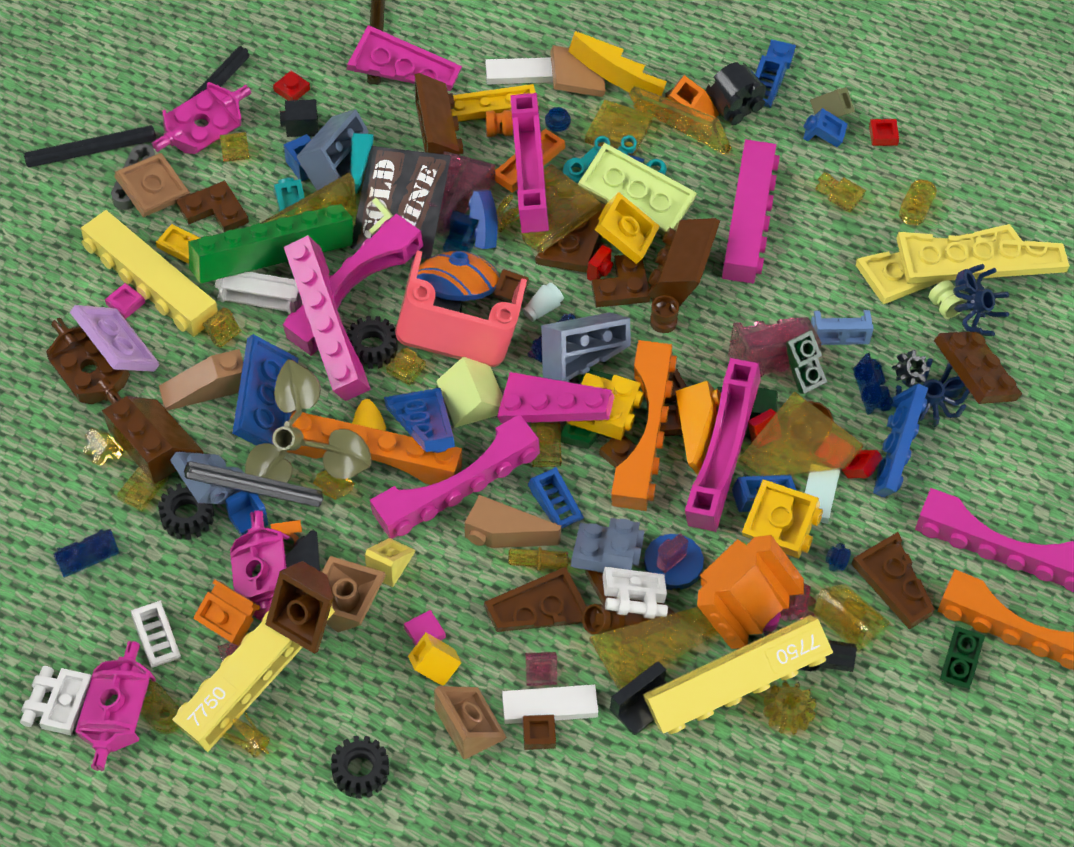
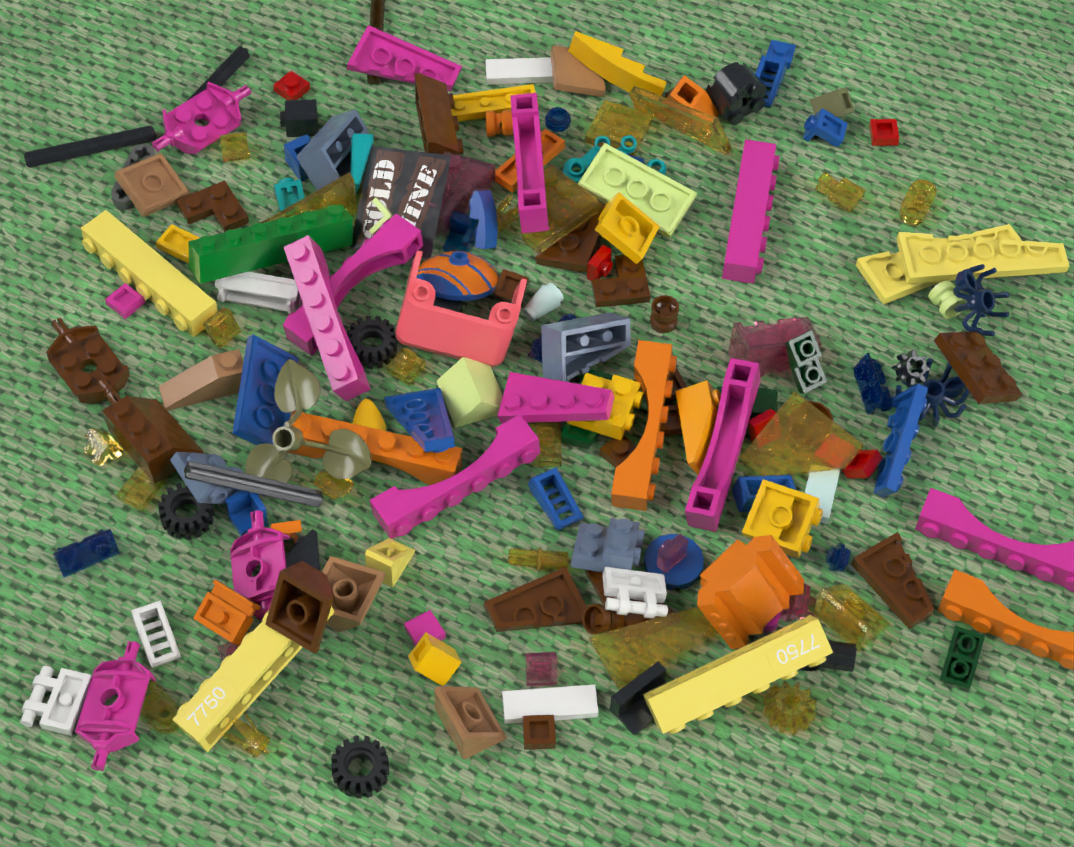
lavender tile [70,305,160,372] -> none
medium nougat slope [465,495,561,548] -> none
reddish brown slope [648,218,720,307] -> none
medium blue hinge [811,310,874,345] -> none

